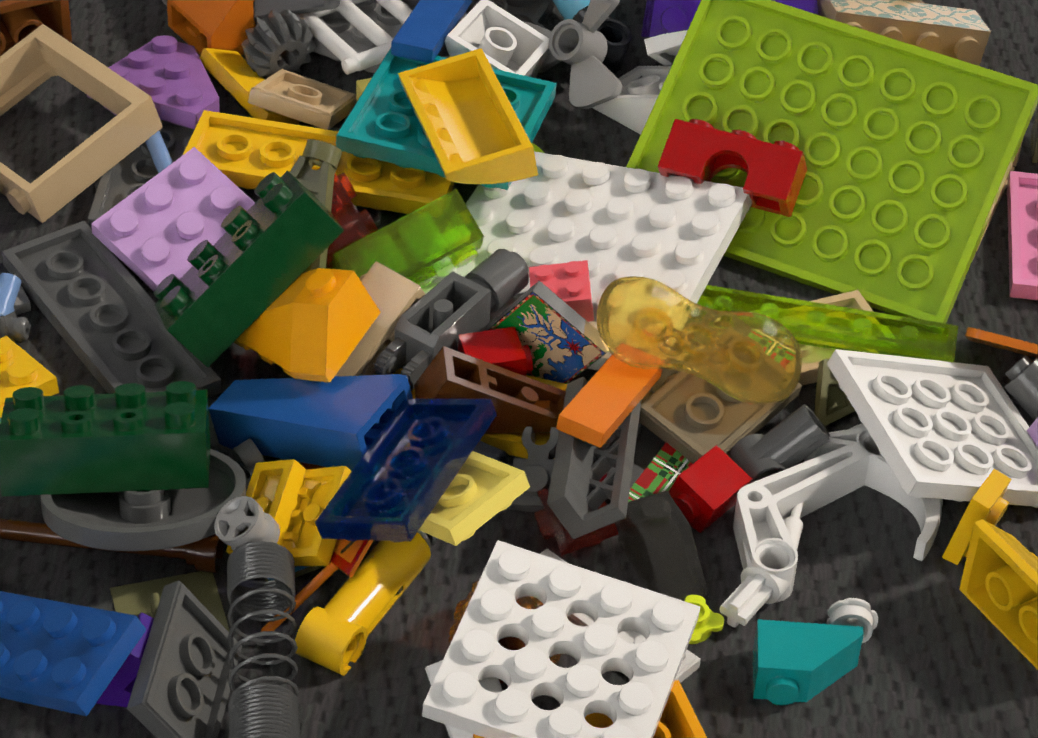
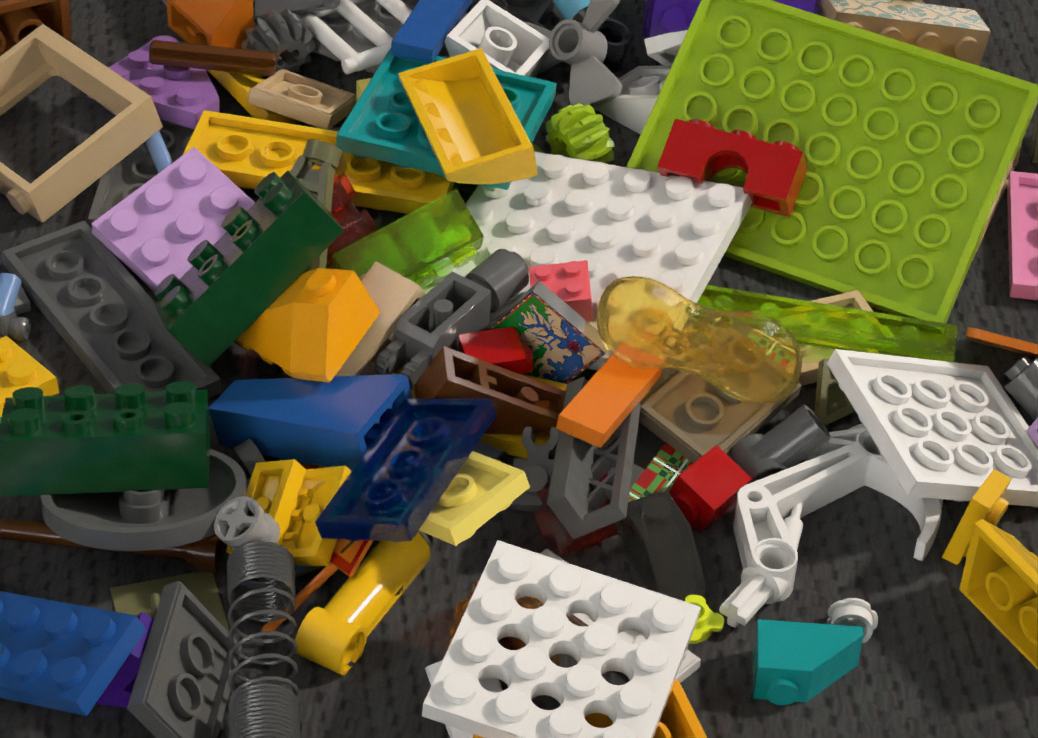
none -> reddish brown axle [149,40,277,76]
none -> lime gear [546,103,615,164]

